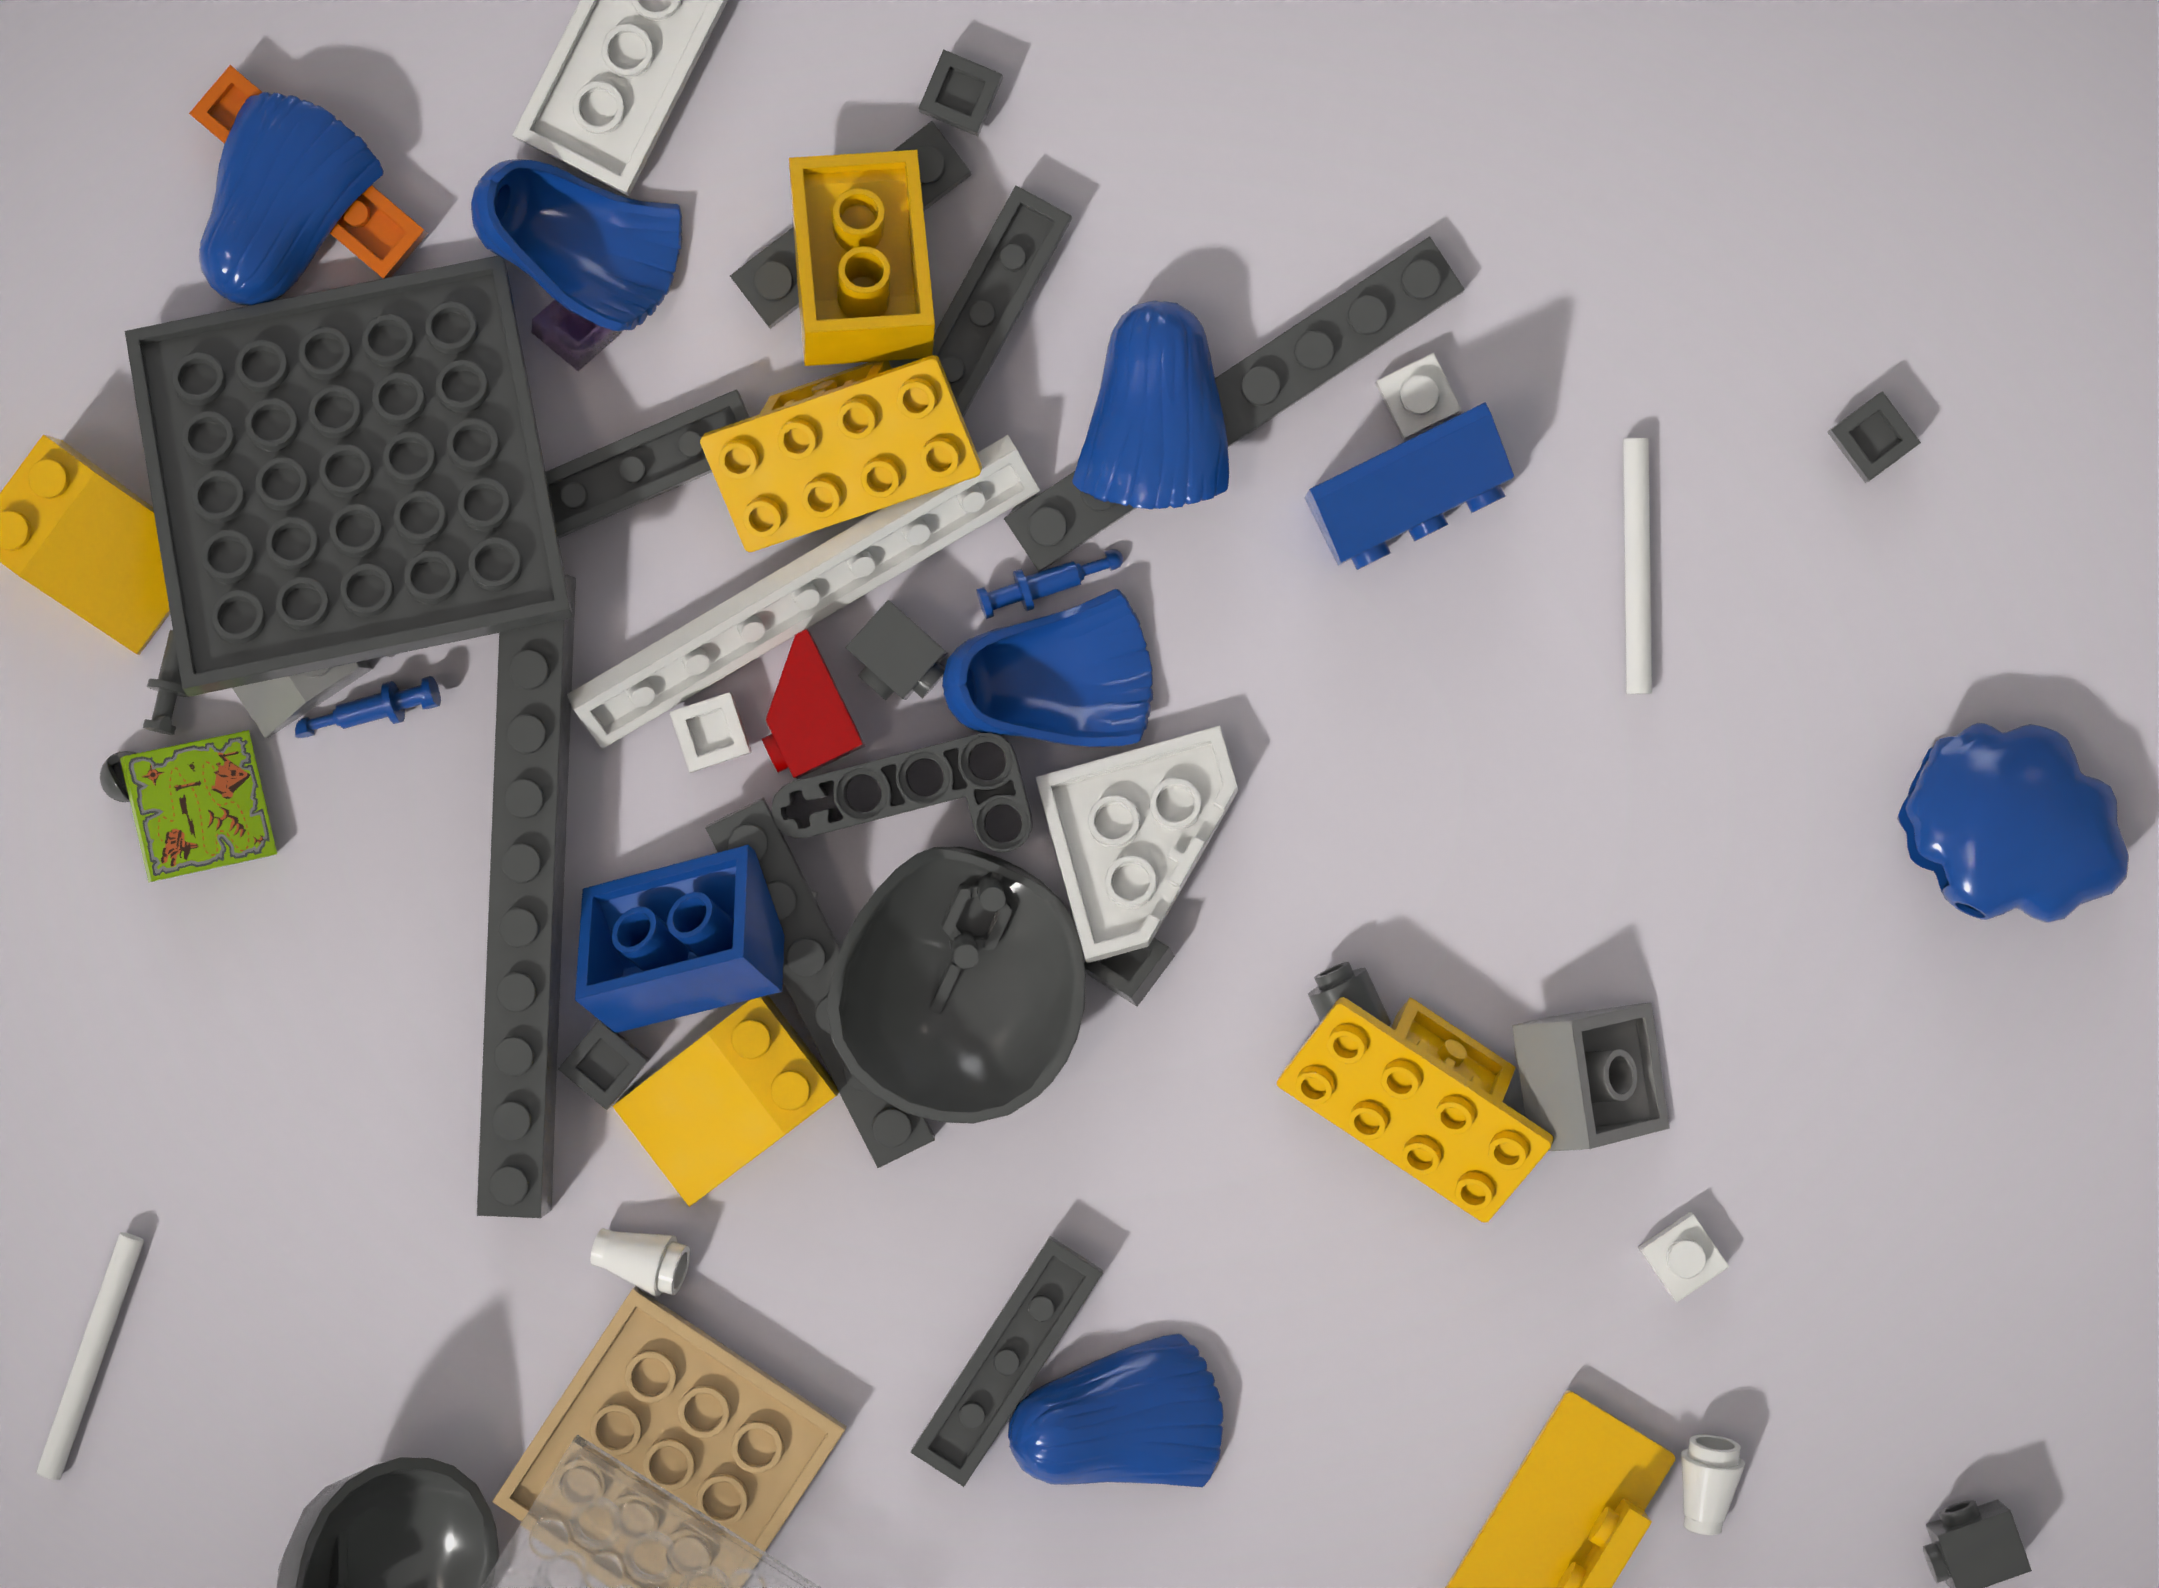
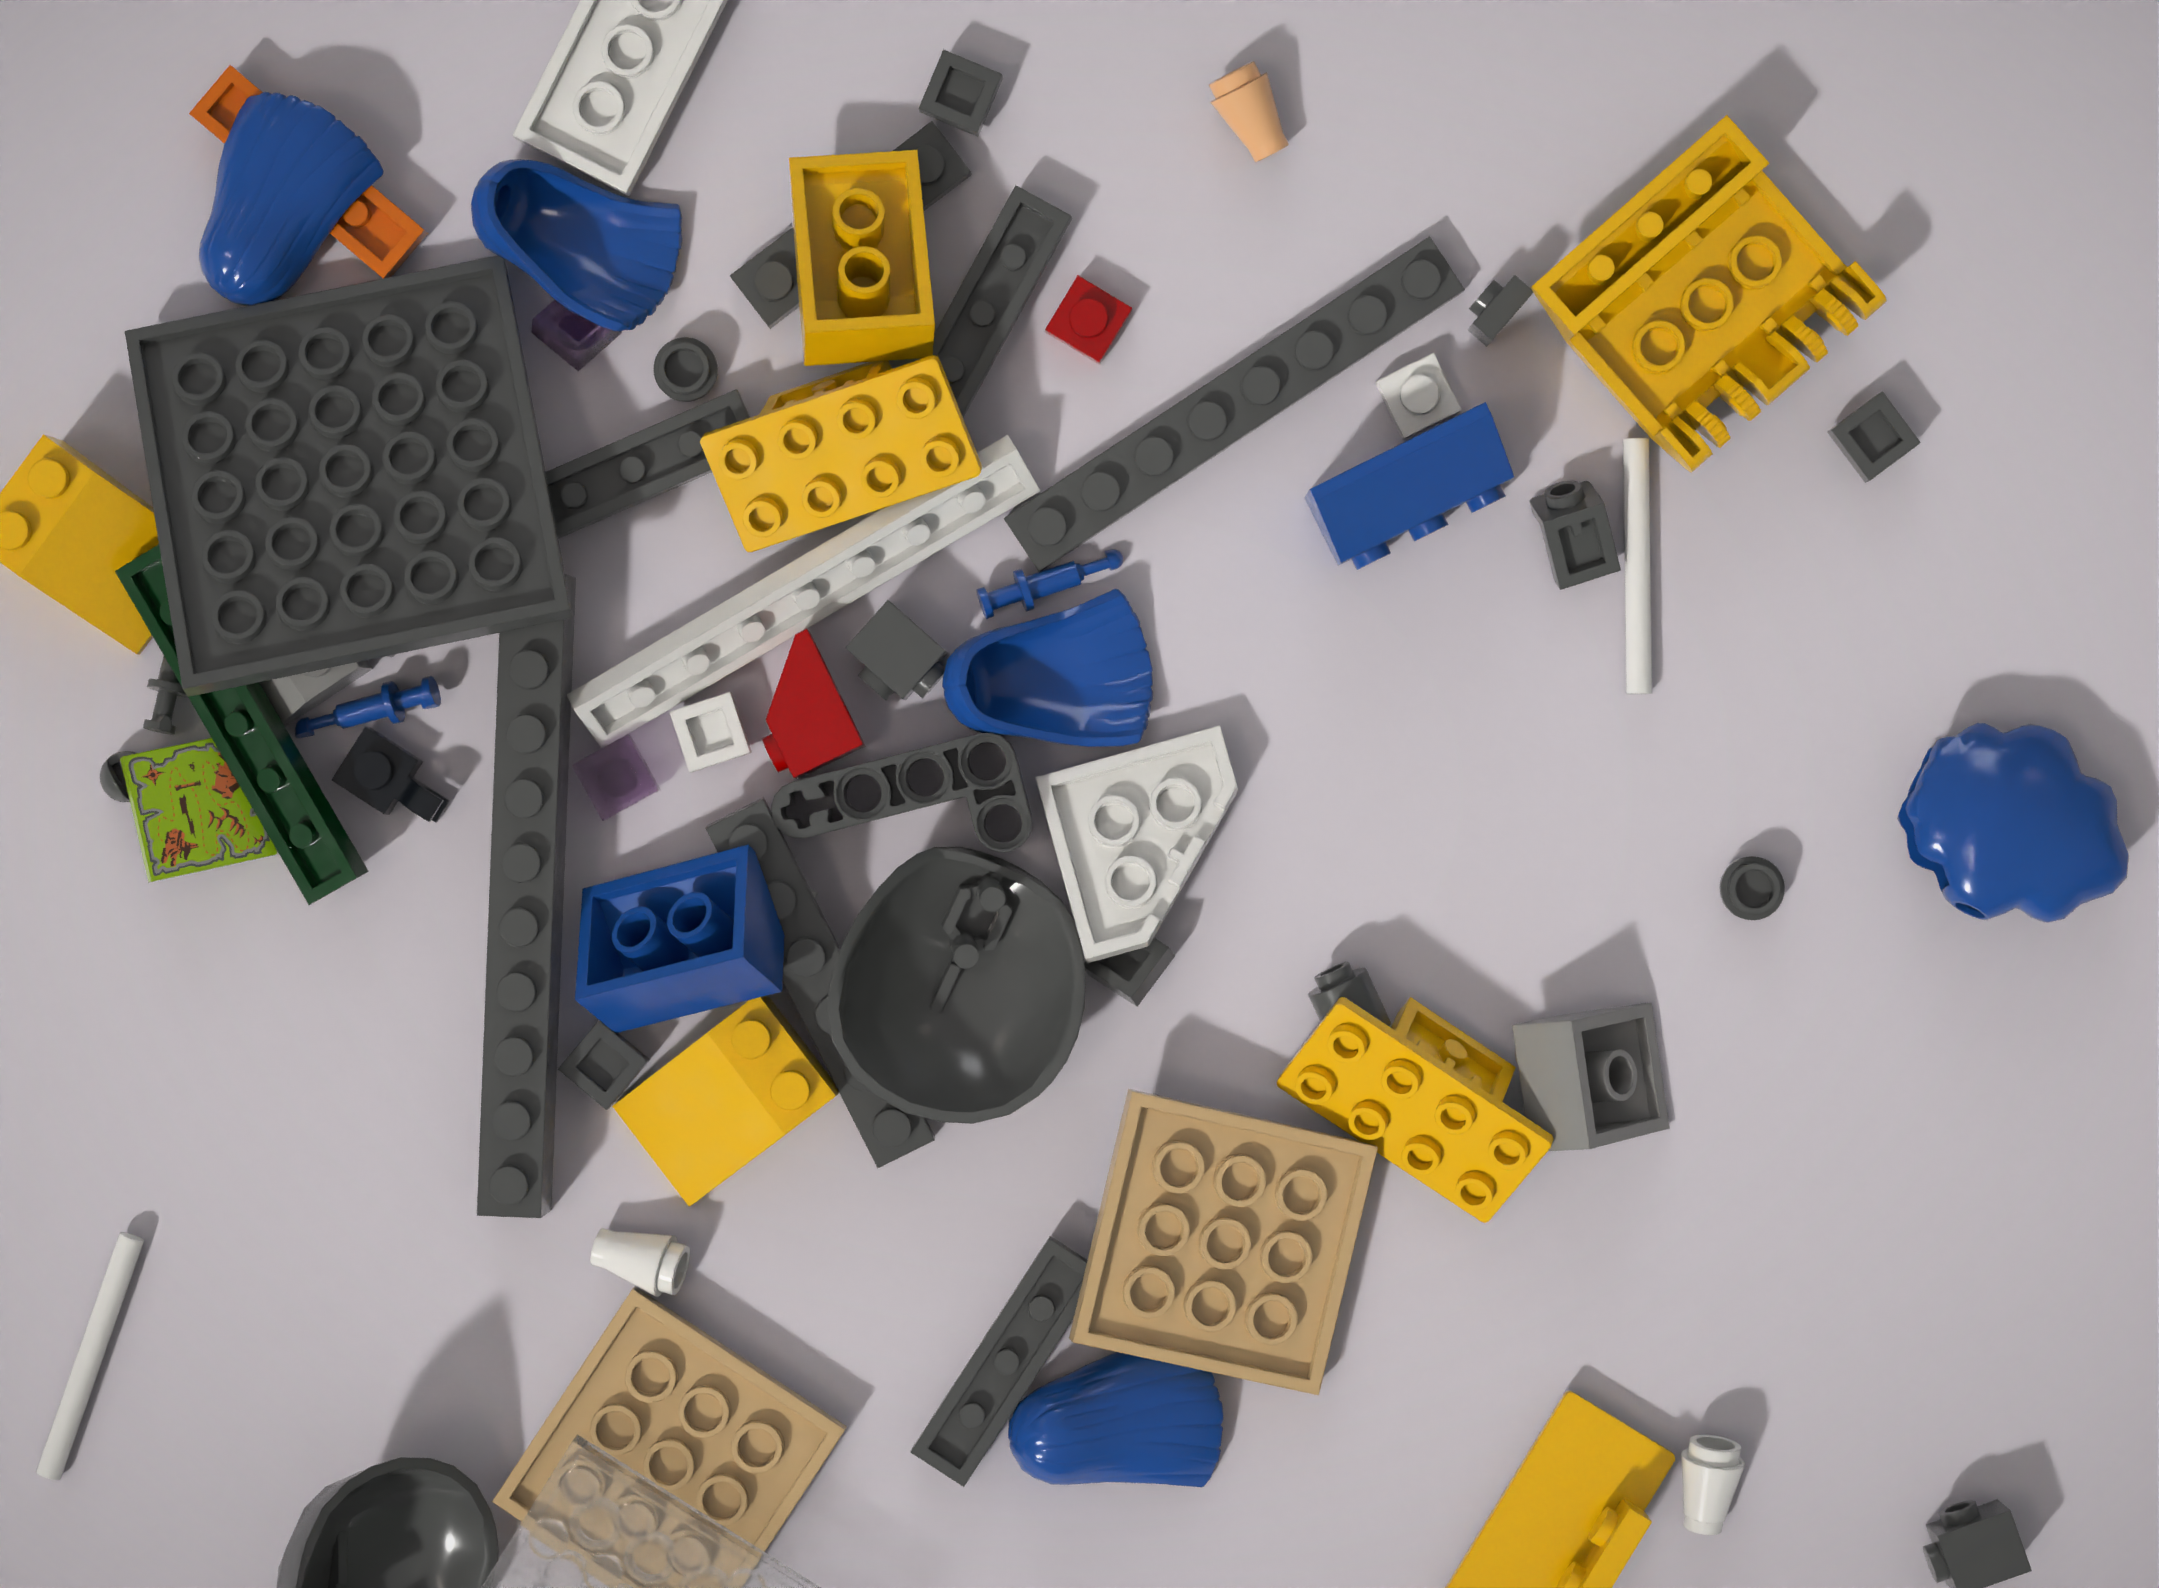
blue hair [1072,301,1229,509] -> none
white plate [1638,1212,1729,1303] -> none
none -> dark green plate [115,544,369,905]
none -> black plate [332,727,450,823]
none -> clear purple plate [572,734,661,821]
none -> dark grey plate [653,337,718,402]
none -> red plate [1045,275,1132,365]
none -> tan plate [1069,1089,1378,1395]
none -> light nougat cone [1209,61,1289,162]
none -> dark grey plate [1468,275,1533,347]
none -> dark grey bracket [1529,481,1621,590]
none -> yellow slope [1531,115,1887,473]
none -> dark grey plate [1719,856,1785,920]

